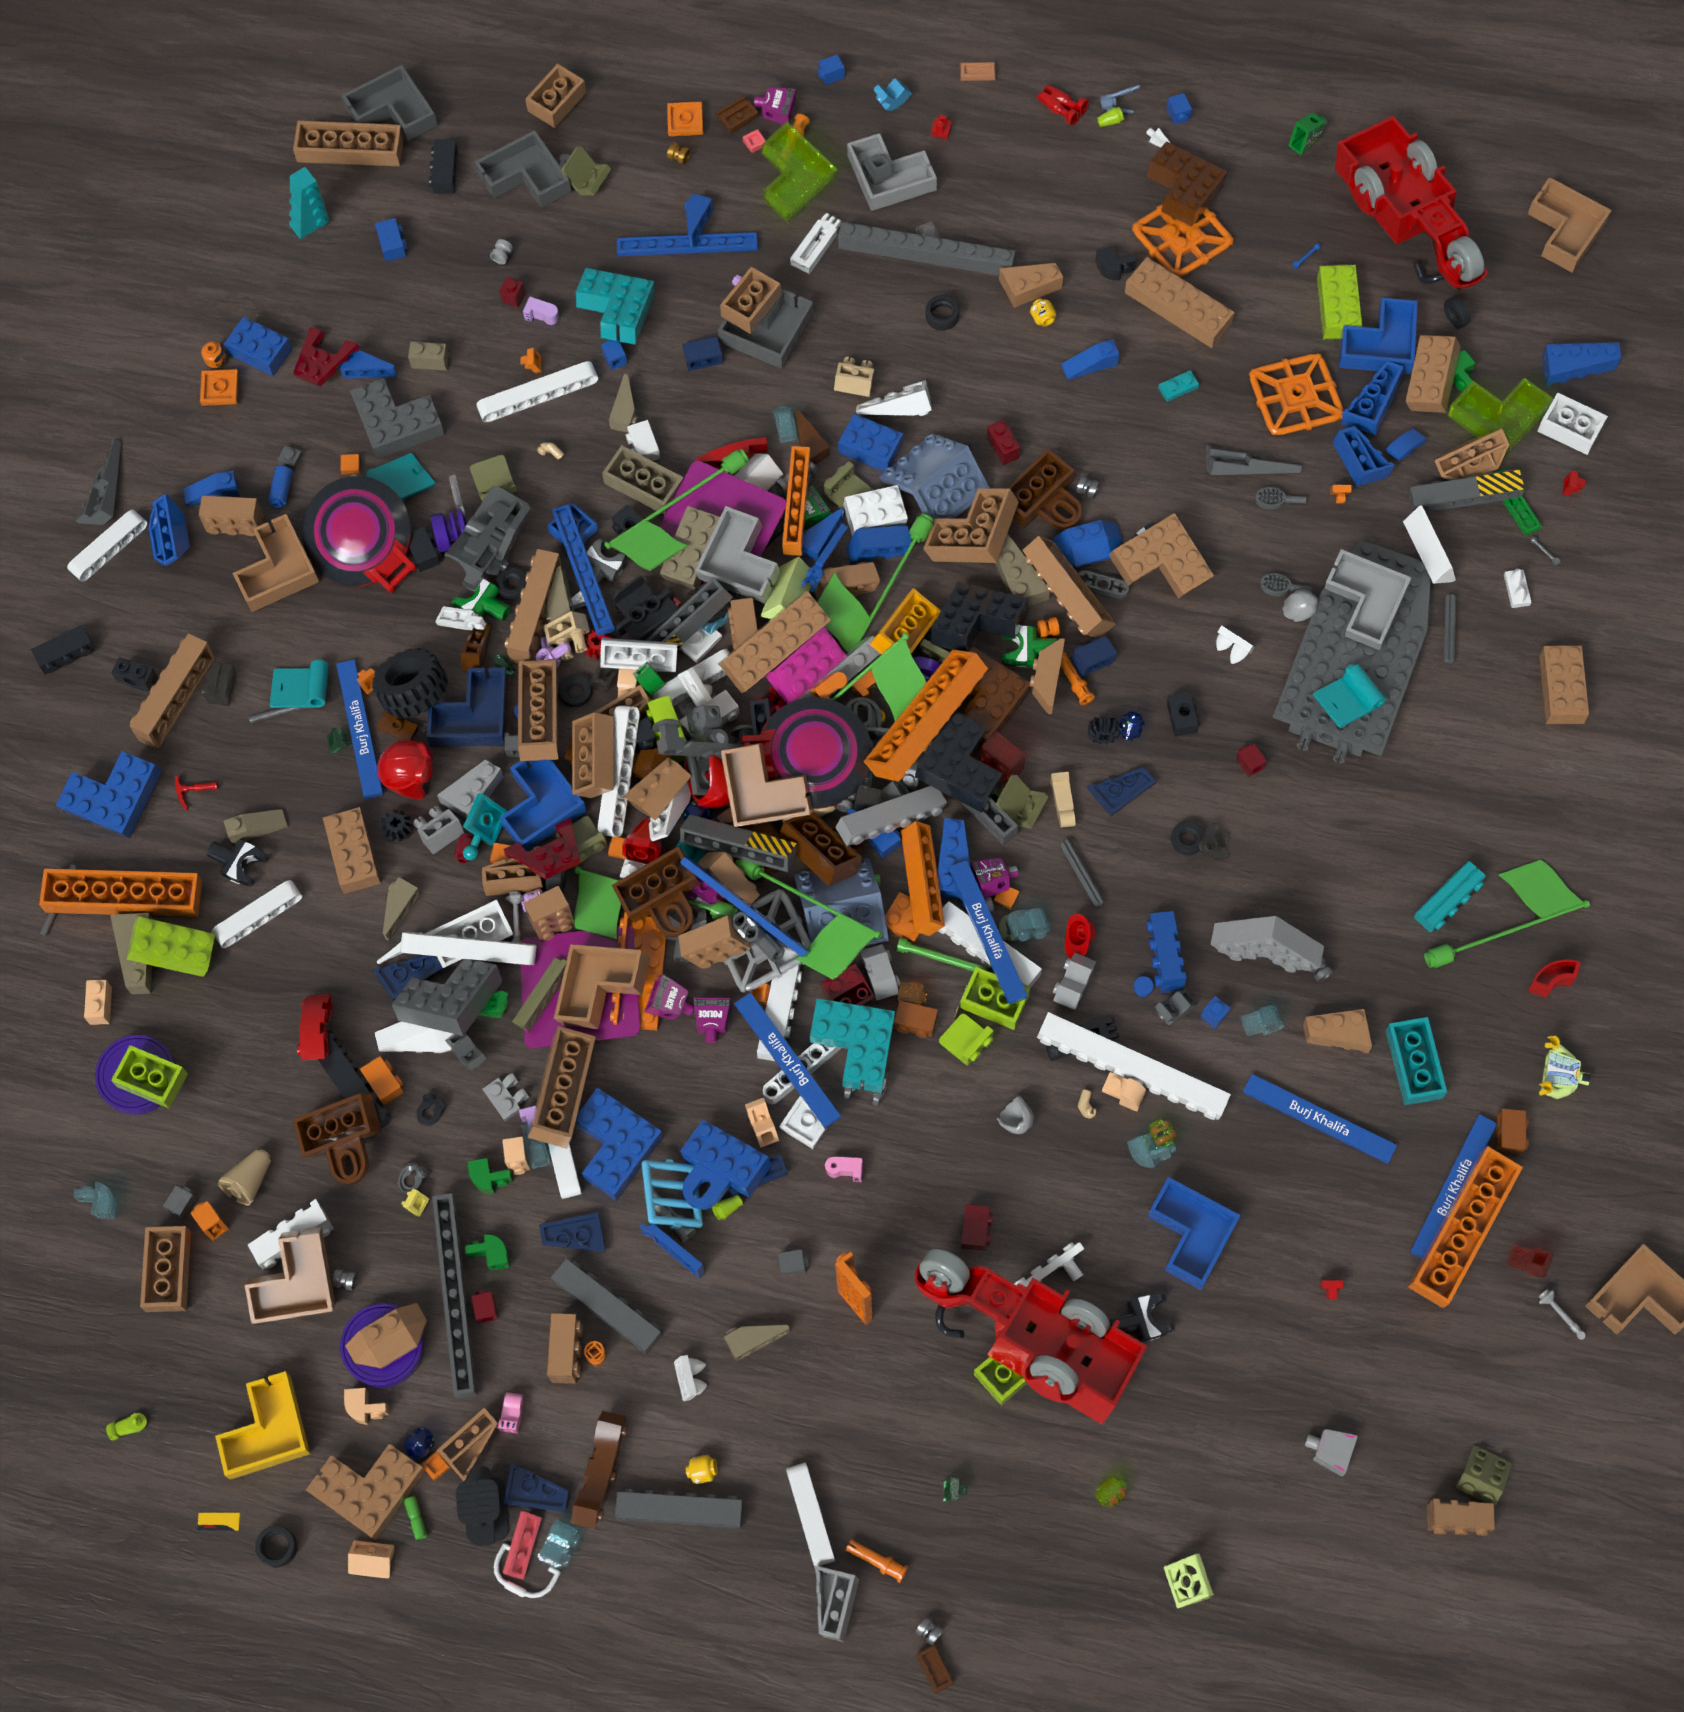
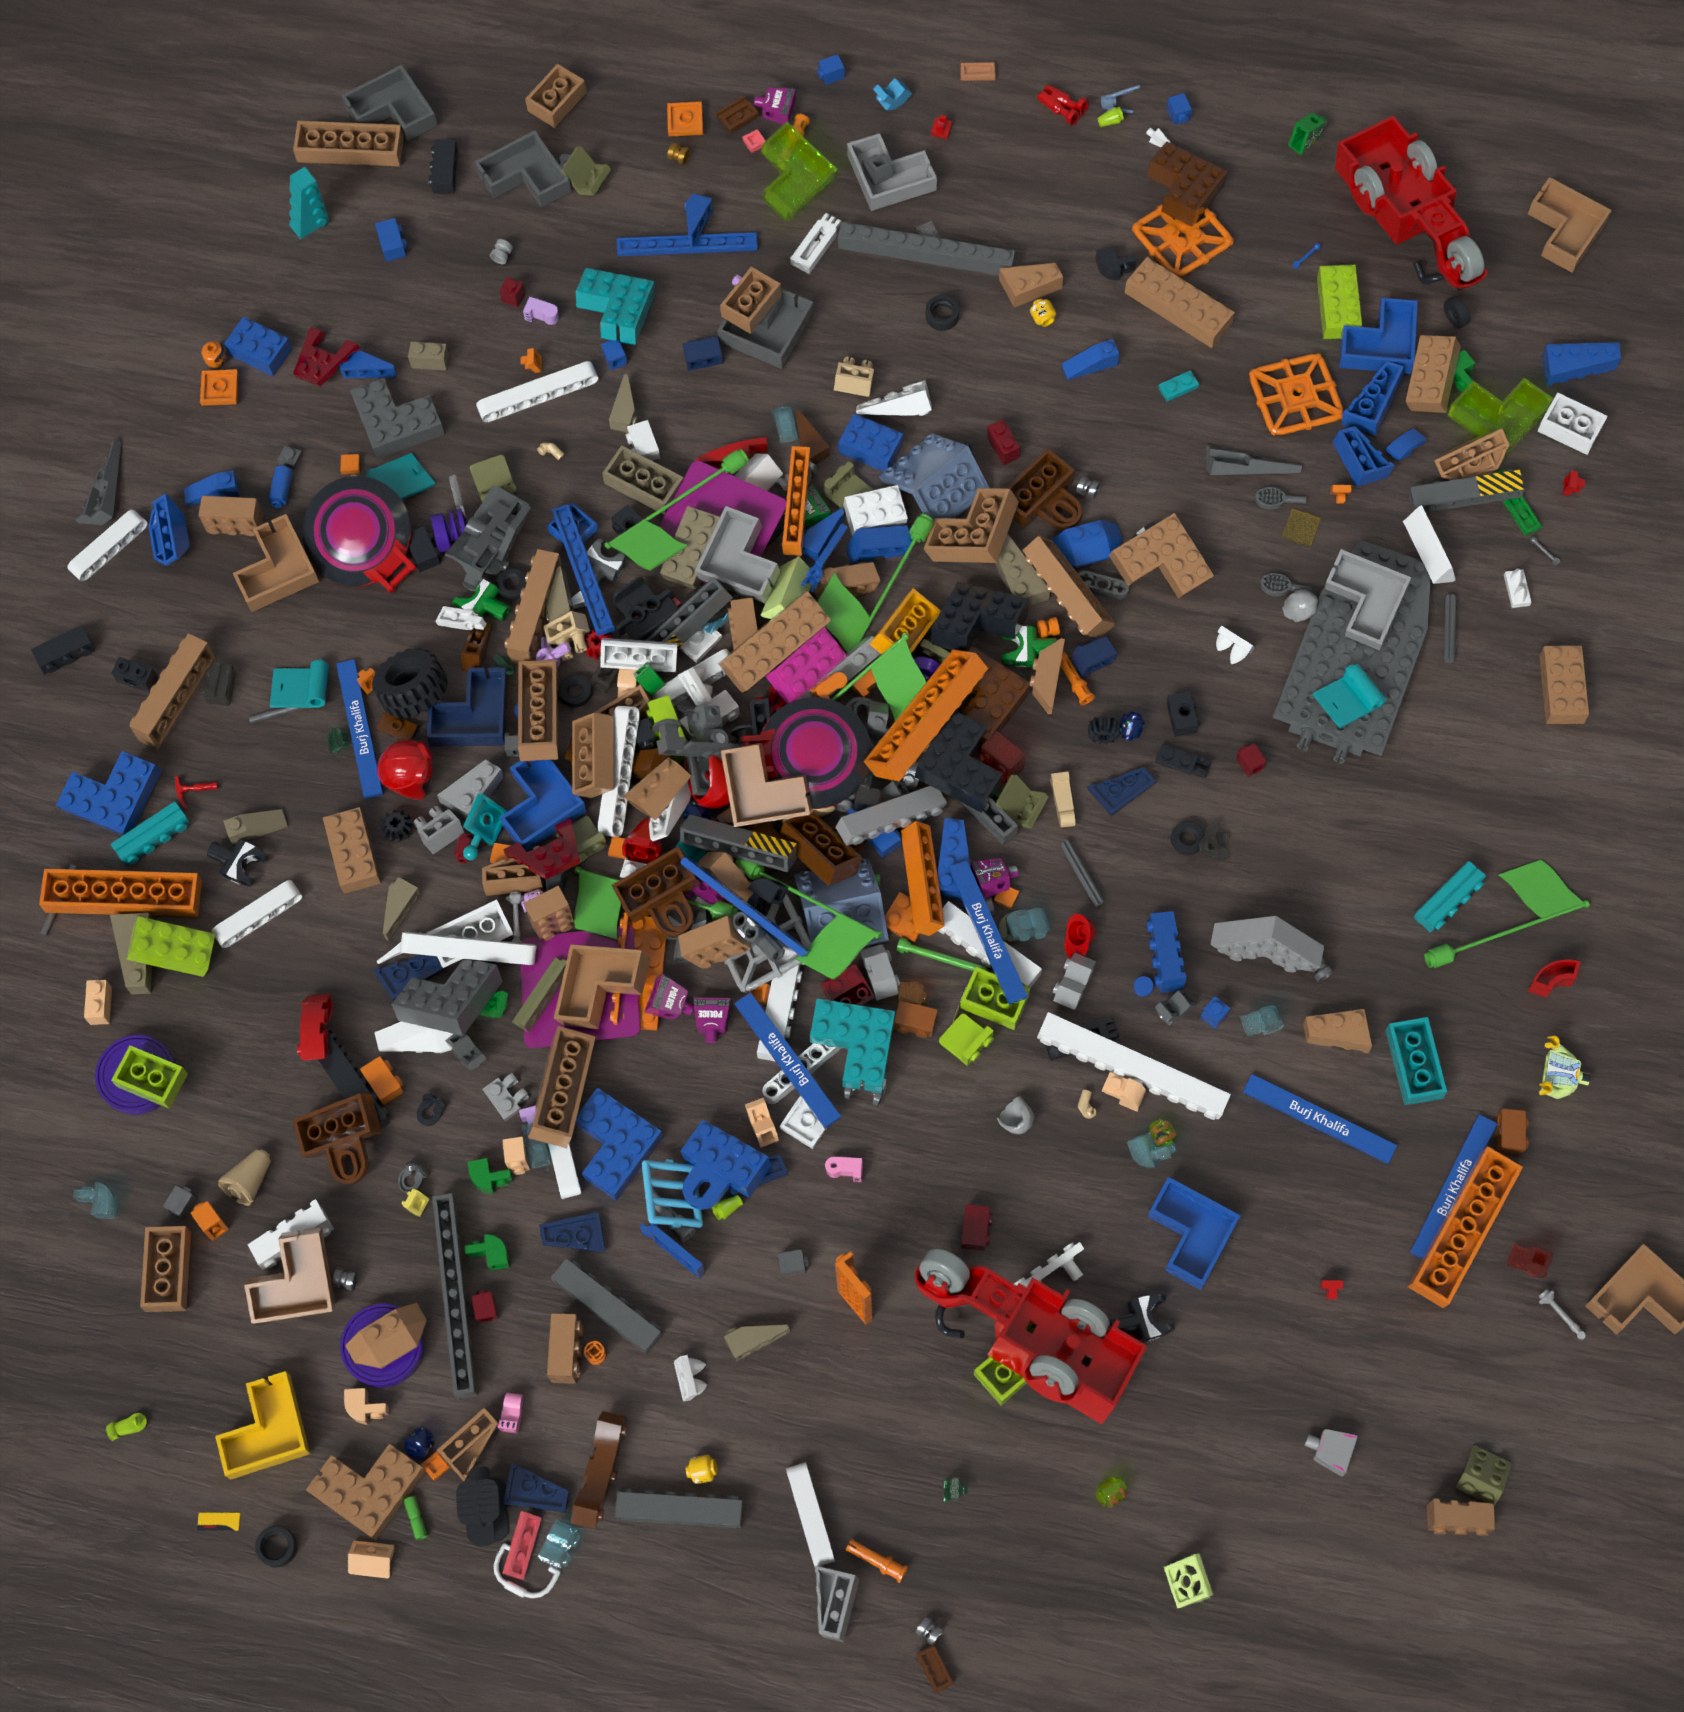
none -> teal brick [110,801,190,866]
none -> black brick [747,878,789,913]
none -> dark grey brick [866,701,888,731]
none -> black hinge [1155,744,1211,778]
none -> clear yellow piece [1282,509,1321,547]

